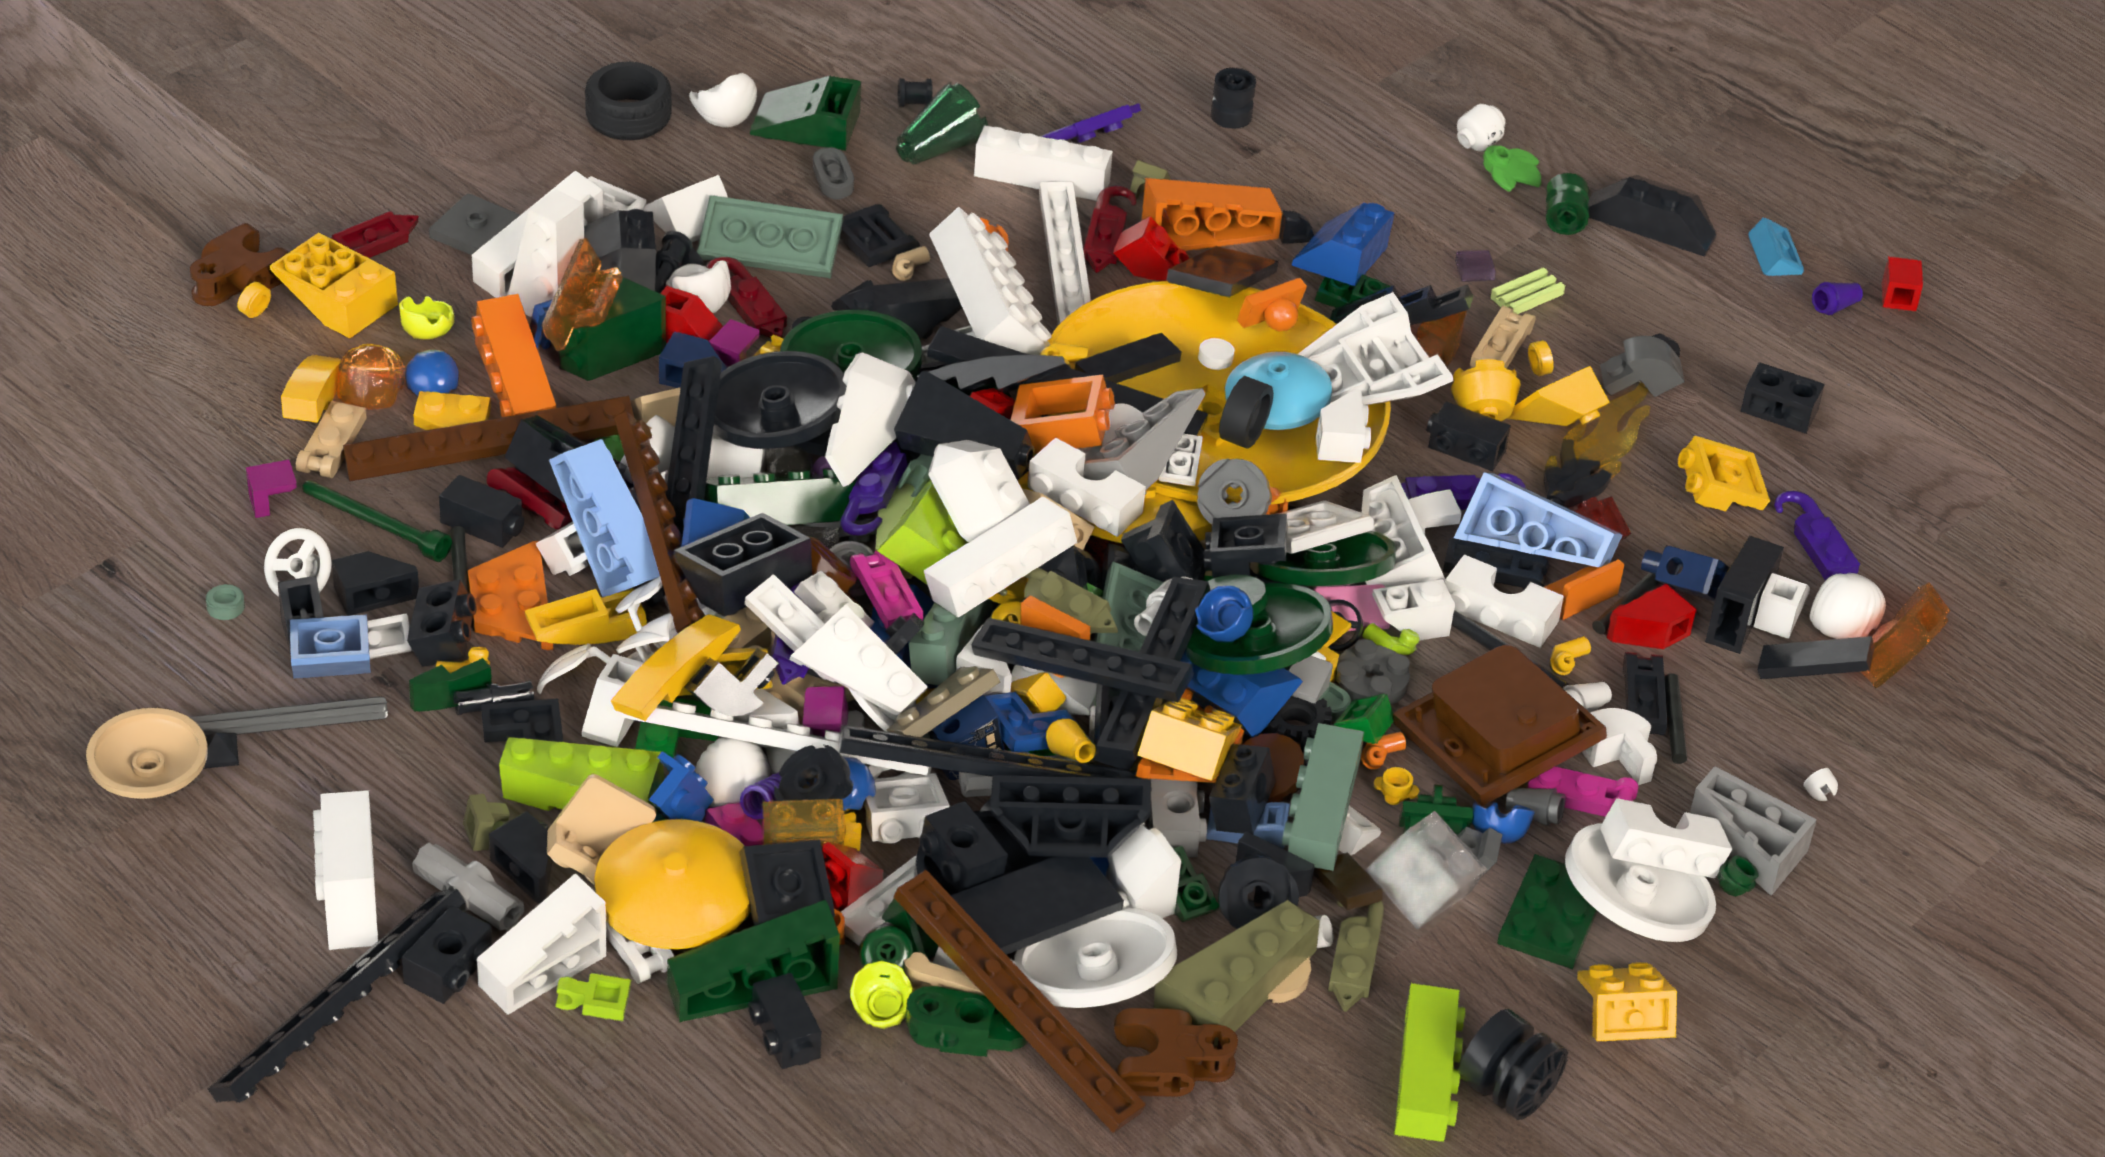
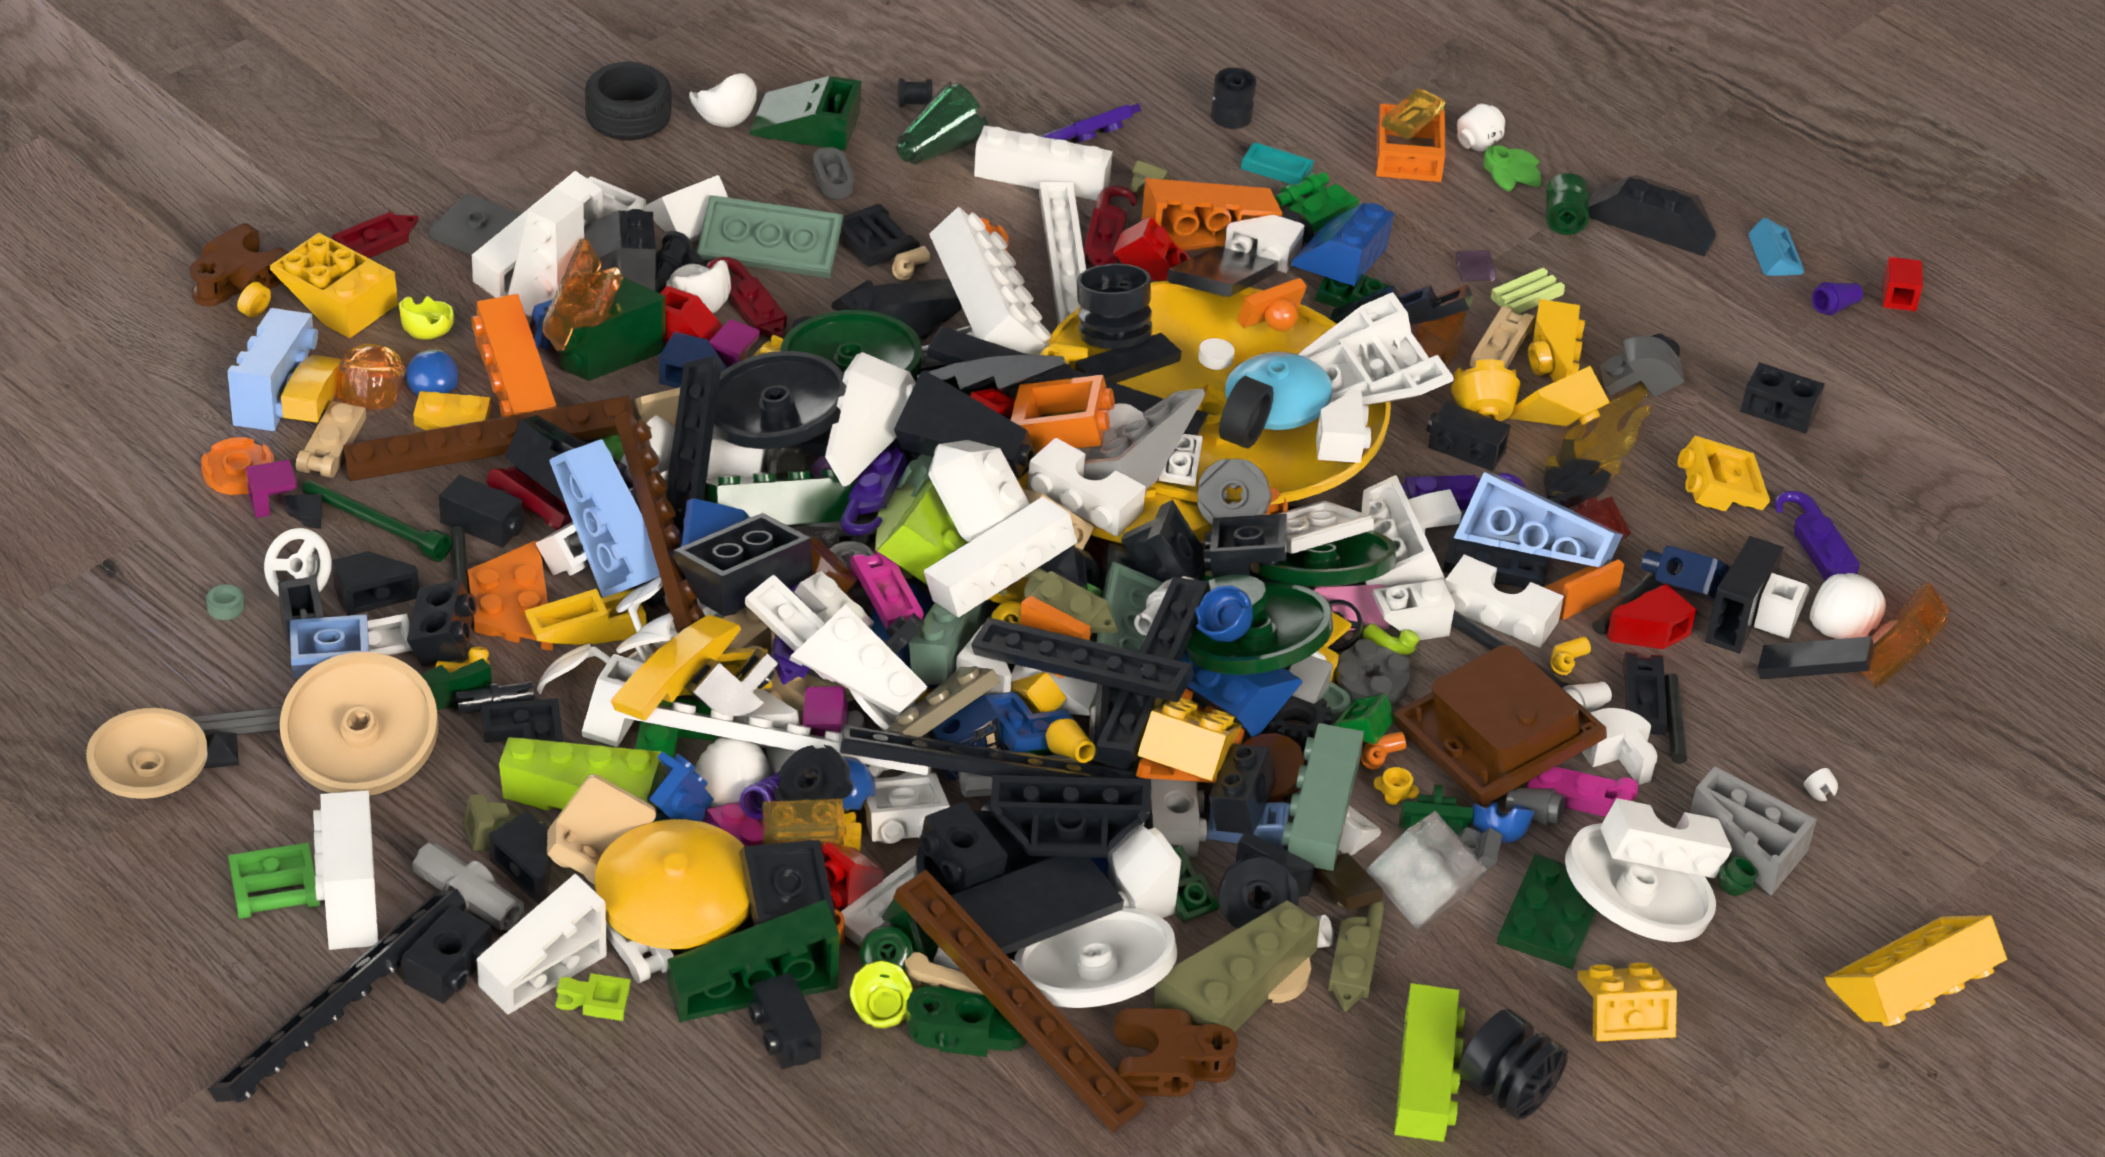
none -> orange tile [201,437,274,495]
none -> light blue wedge [228,308,318,431]
none -> bright green plate [228,842,320,919]
none -> tan dish [280,652,439,796]
none -> black tile [285,494,322,529]
none -> black wheel [1077,264,1152,349]
none -> white slope [1225,215,1304,273]
none -> teal tile [1241,142,1314,185]
none -> green plate [1274,171,1359,233]
none -> orange window [1376,103,1445,182]
none -> clear yellow tile [1382,88,1445,140]
none -> yellow slope [1532,299,1585,382]
none -> yellow slope [1824,915,2007,1026]

